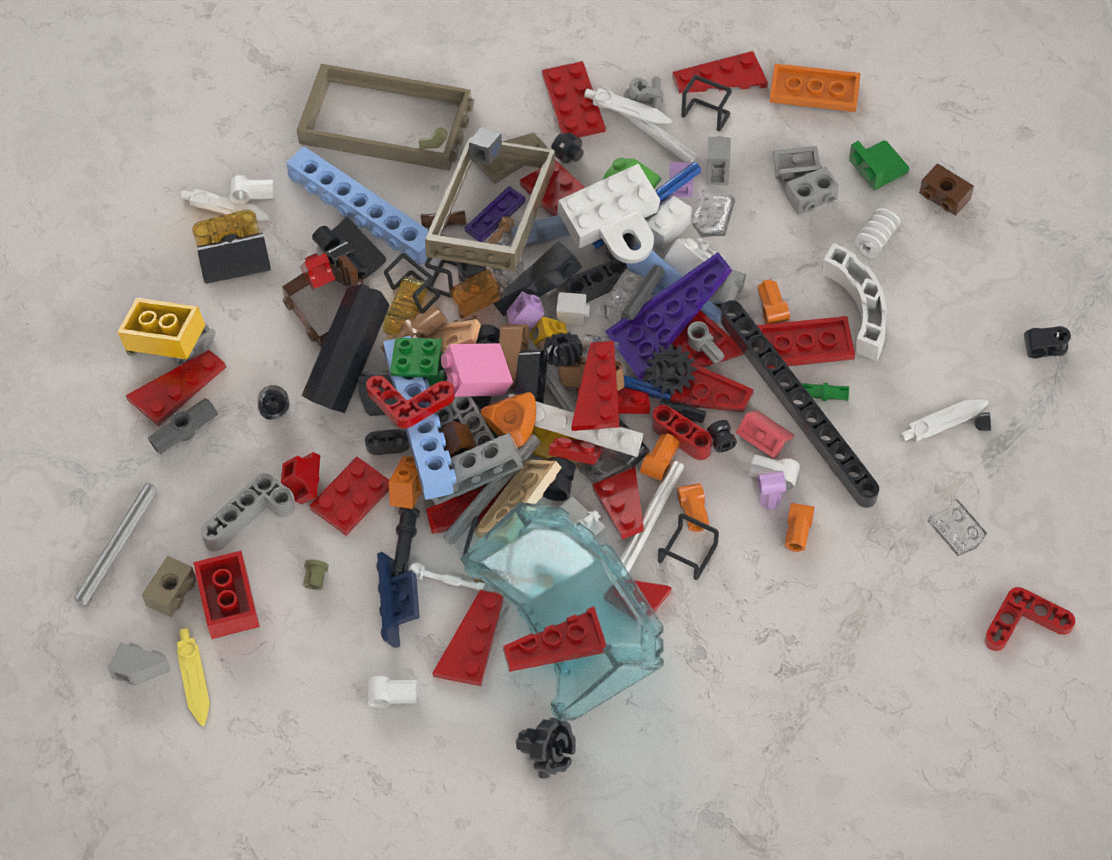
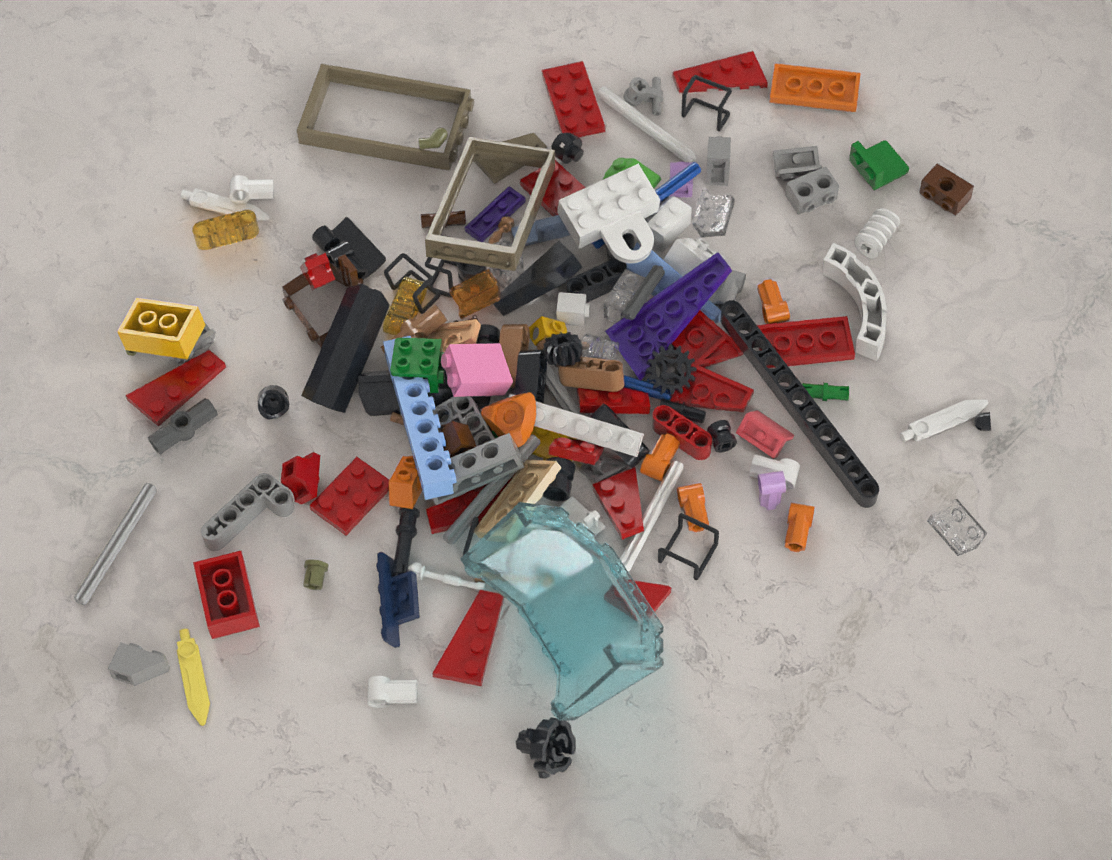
dark tan brick [142,556,196,617] -> none
black panel [197,232,271,284] -> none
light blue brick [286,146,429,266] -> none
black beam [365,429,410,455] -> none
red beam [366,375,455,429] -> none
dark grey brick [469,127,502,165] -> none
red wing [503,606,607,672] -> none
lavender brick [506,292,545,332] -> none
red wing [571,341,620,431] -> none
white piece [584,88,672,124] -> none
light grey axle [687,322,724,364] -> none
red beam [984,587,1076,651] -> none
black piece [1023,326,1071,359] -> none

